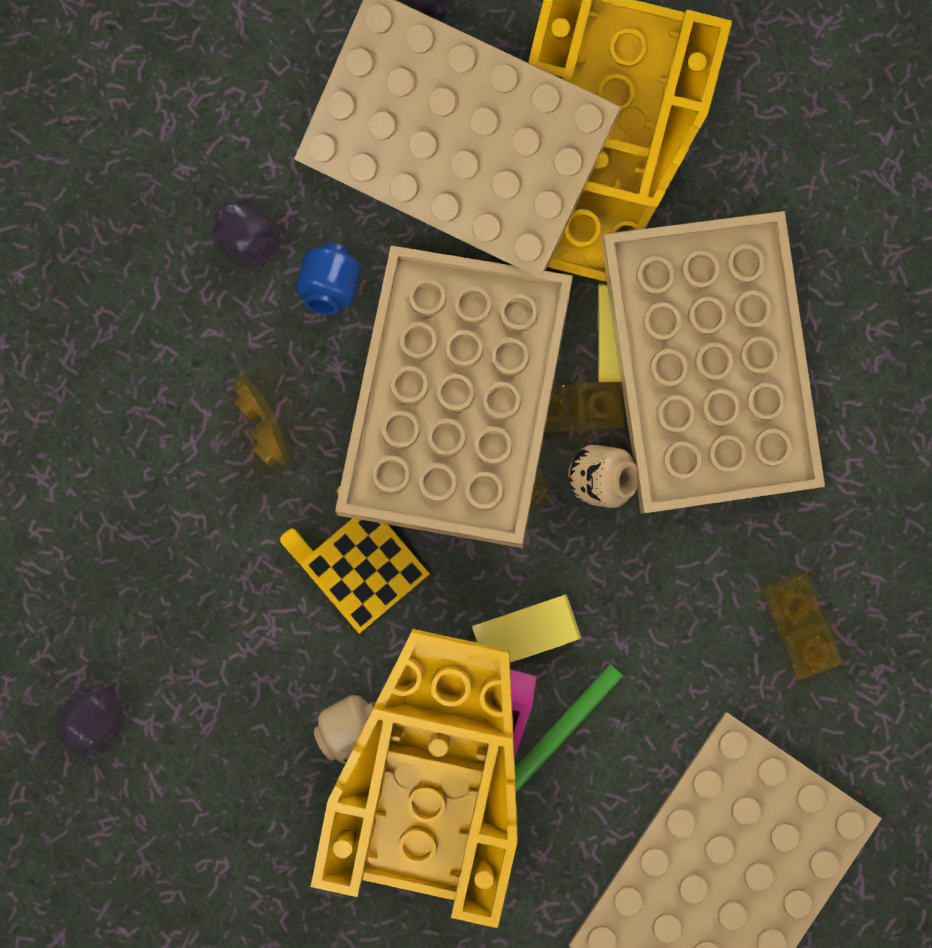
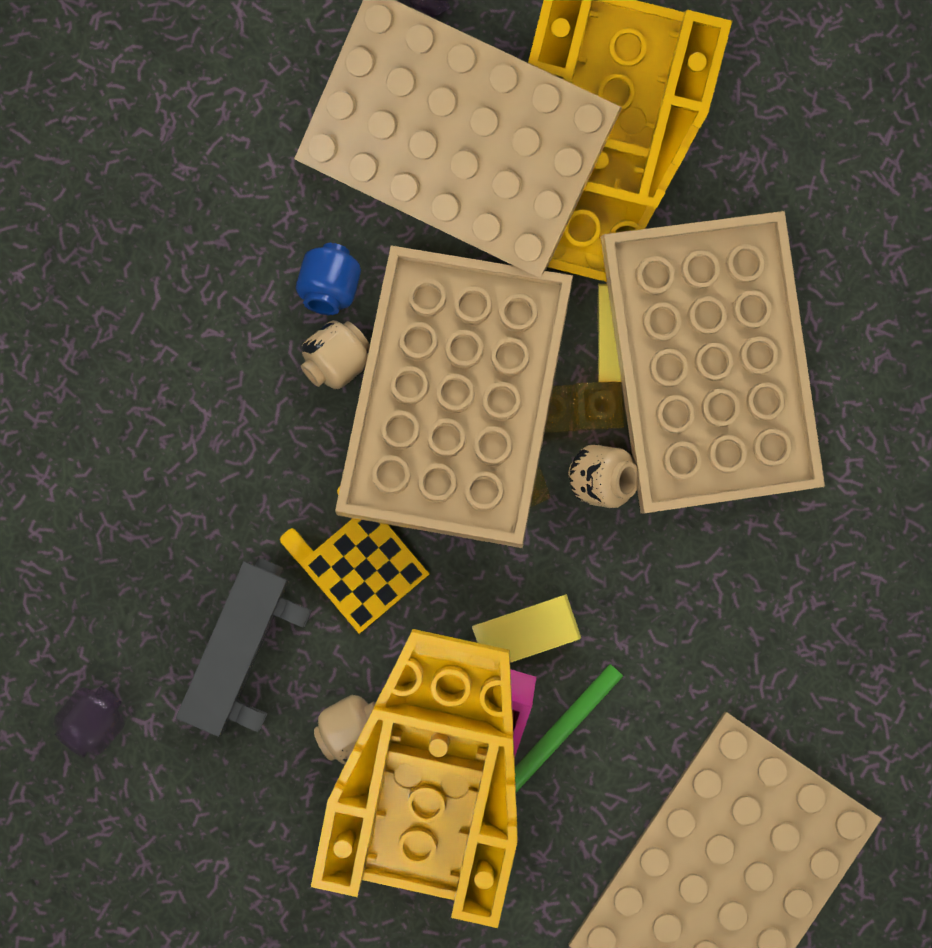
clear purple head [211,199,280,268] -> none
clear yellow slope [231,374,292,469] -> none
clear yellow slope [761,572,843,681] -> none
none -> dark grey brick [176,557,312,737]
none -> tan head [301,320,370,389]

